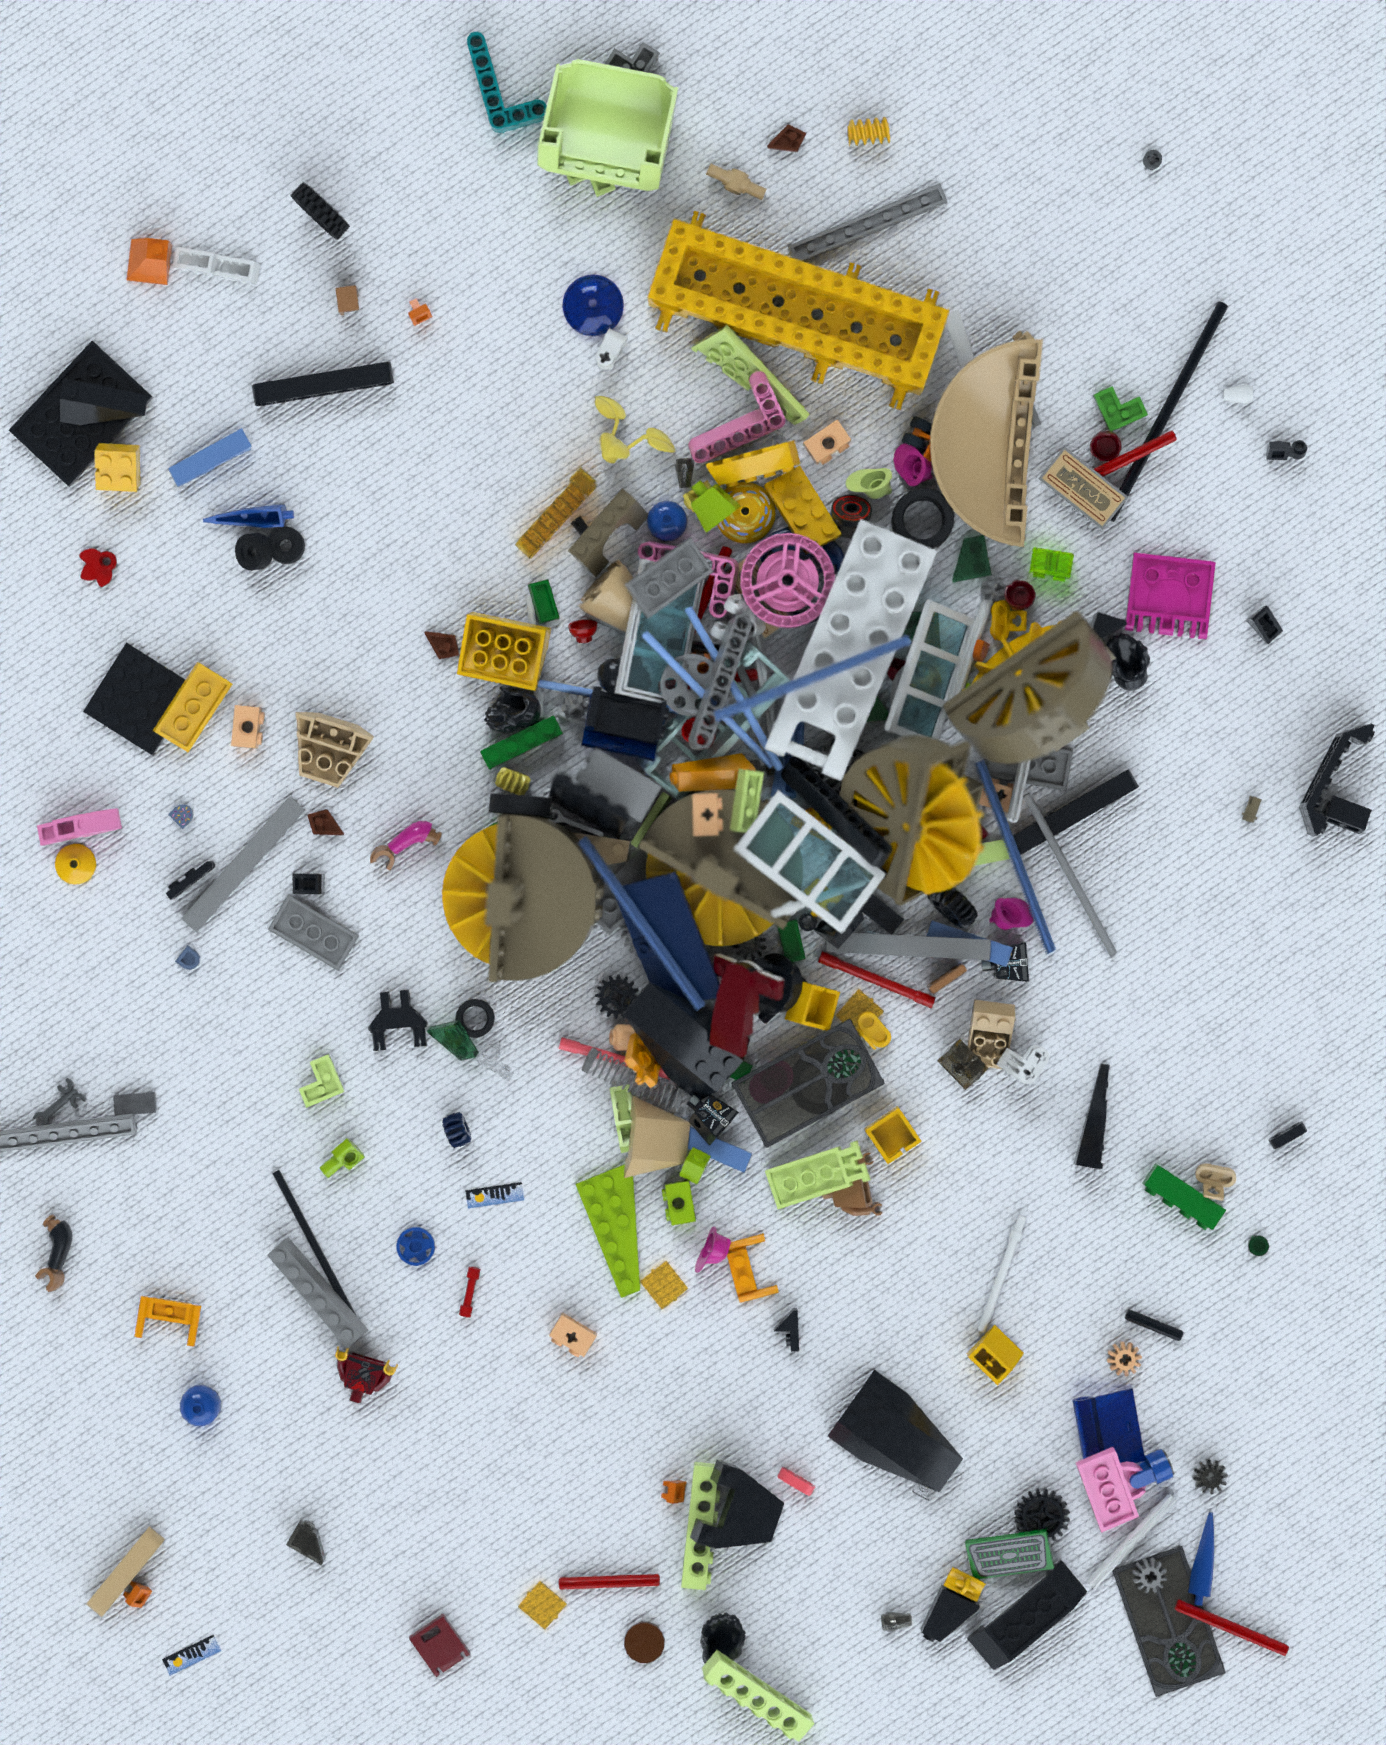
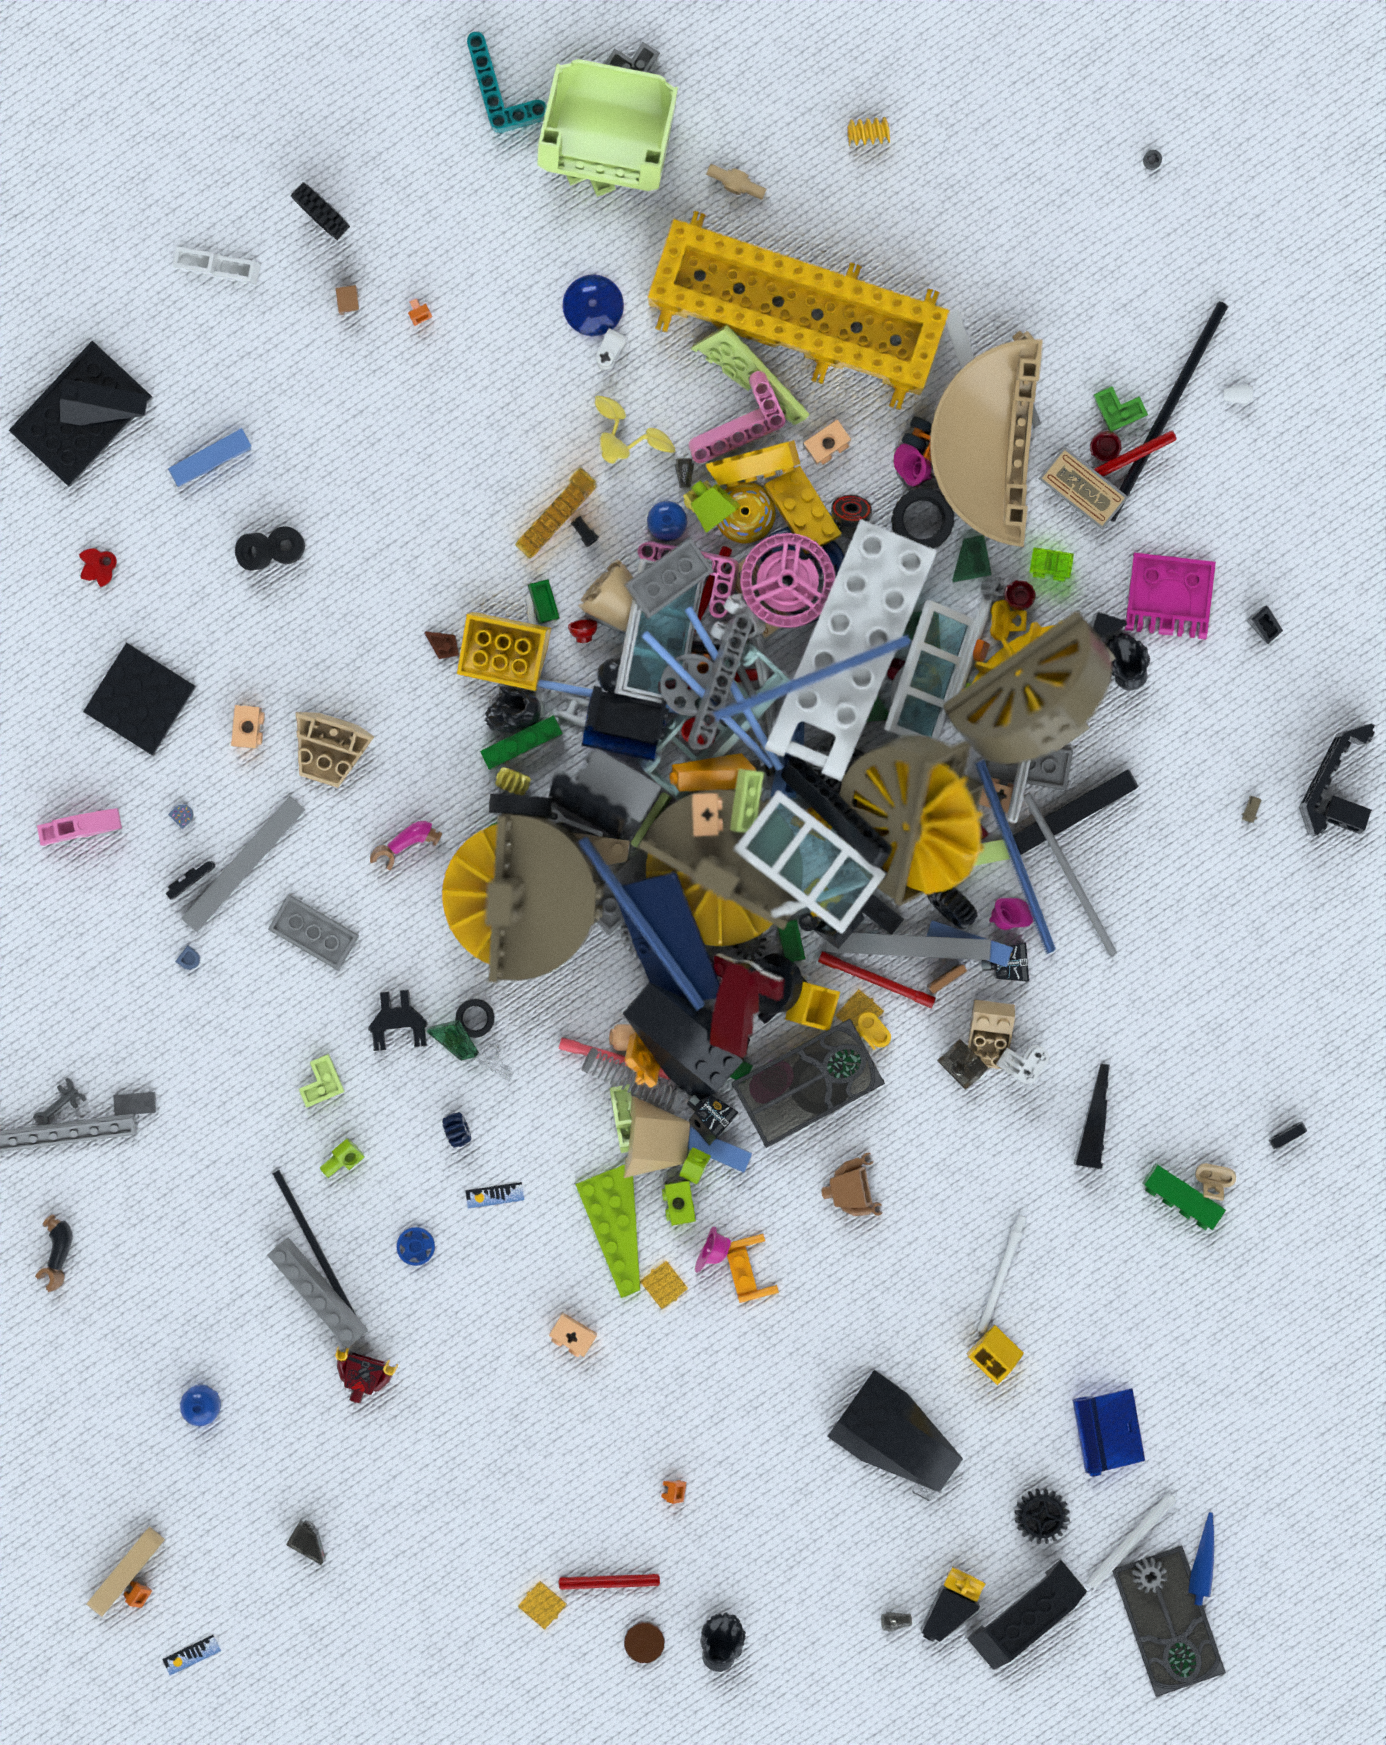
yellow dish [55,844,96,885] -> none
yellow piece [95,443,141,492] -> none
orange slope [126,238,172,285] -> none
light orange plate [134,1296,201,1347] -> none
yellow plate [153,661,233,752] -> none
blue piece [203,504,294,528] -> none
black beam [252,362,394,406] -> none
black slope [292,874,325,894] -> none
copper piece [308,809,344,835] -> none
dark red container [409,1614,471,1677] -> none
red bar [459,1267,481,1317] -> none
light grey gear [561,694,588,719] -> none
dark tan arch [568,488,648,577] -> none
black gear [595,974,639,1019] -> none
yellowish green brick [681,1462,720,1590] -> none
black wedge [690,1460,784,1549] -> none
yellowish green brick [702,1650,814,1742] -> none
yellowish green hinge [765,1141,871,1209] -> none
copper piece [767,124,806,152] -> none
black slope [773,1308,799,1352] -> none
coral beam [777,1467,815,1496] -> none
light grey tile [788,183,948,262] -> none
yellowish green piece [845,468,892,499] -> none
yellow piece [864,1106,922,1164] -> none
tile [965,1529,1054,1579] -> none
bright pink plate [1076,1447,1174,1533] -> none
light nougat gear [1107,1341,1142,1376] -> none
black axle [1125,1309,1184,1341] -> none
red axle [1175,1600,1289,1656] -> none
clear smoke gear [1192,1459,1228,1494] -> none
dark green tile [1248,1235,1269,1256] -> none
black plate [1266,440,1307,460] -> none

